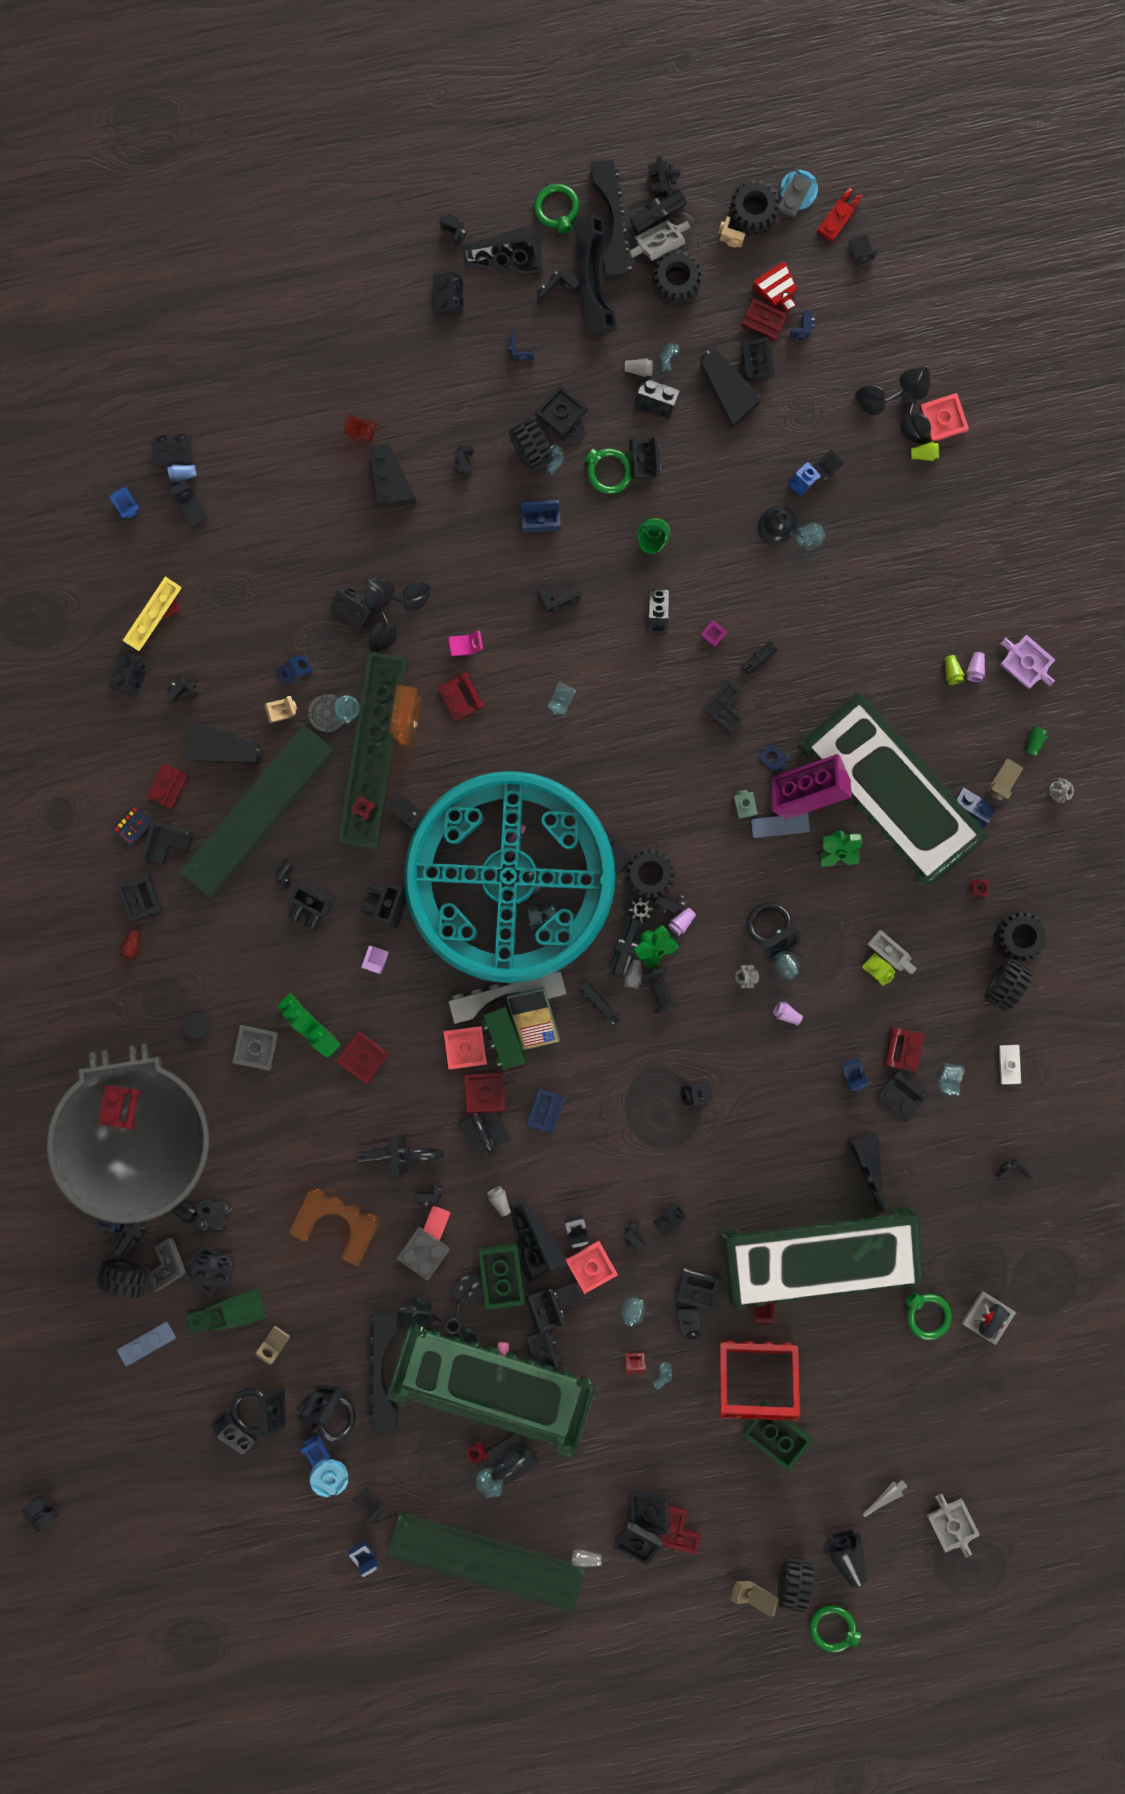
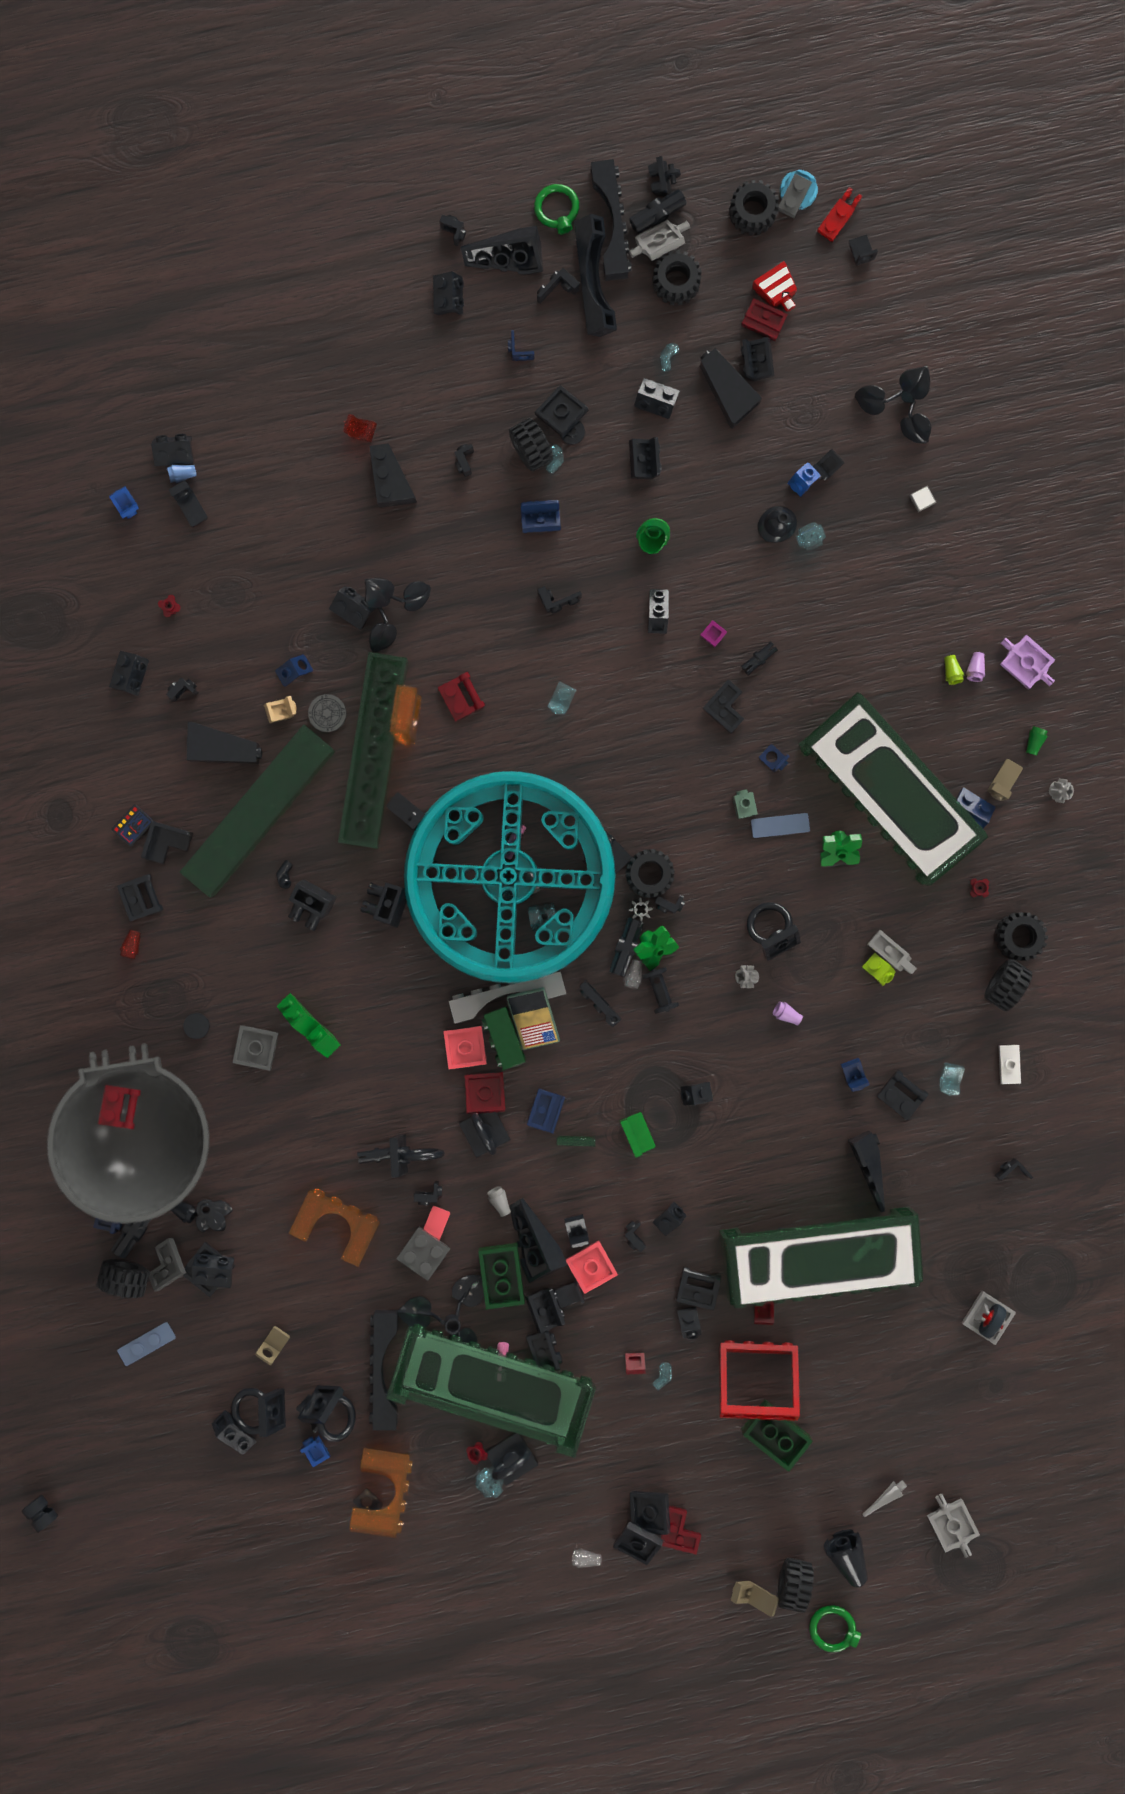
light yellow fence [123,577,182,651] -> none
dark red plate [147,763,189,810] -> none
dark green piece [186,1289,266,1333] -> none
medium azure tile [310,1459,348,1497] -> none
clear light blue wheel [333,695,360,723] -> none
dark red plate [336,1031,390,1085] -> none
dark blue bracket [348,1540,379,1577] -> none
dark red plate [352,797,375,819] -> none
lavender panel [362,946,389,974] -> none
clear green brick [387,1512,584,1612] -> none
dark pink bracket [447,631,483,656] -> none
green piece [584,448,631,494] -> none
clear light blue head [619,1296,647,1327] -> none
light grey cone [625,358,653,378] -> none
lavender cone [668,908,696,936] -> none
tan bracket [718,216,745,247] -> none
magenta slope [771,754,852,820] -> none
clear light blue head [772,951,801,981] -> none
dark blue bracket [789,310,815,341] -> none
dark red plate [883,1027,924,1072] -> none
green piece [905,1292,952,1340] -> none
lime cone [911,442,939,461] -> none
coral plate [919,393,969,442] -> none
none -> clear orange arch [349,1448,413,1538]
none -> clear green tile [557,1136,596,1147]
none -> green panel [620,1112,656,1158]
none -> white tile [910,485,936,512]

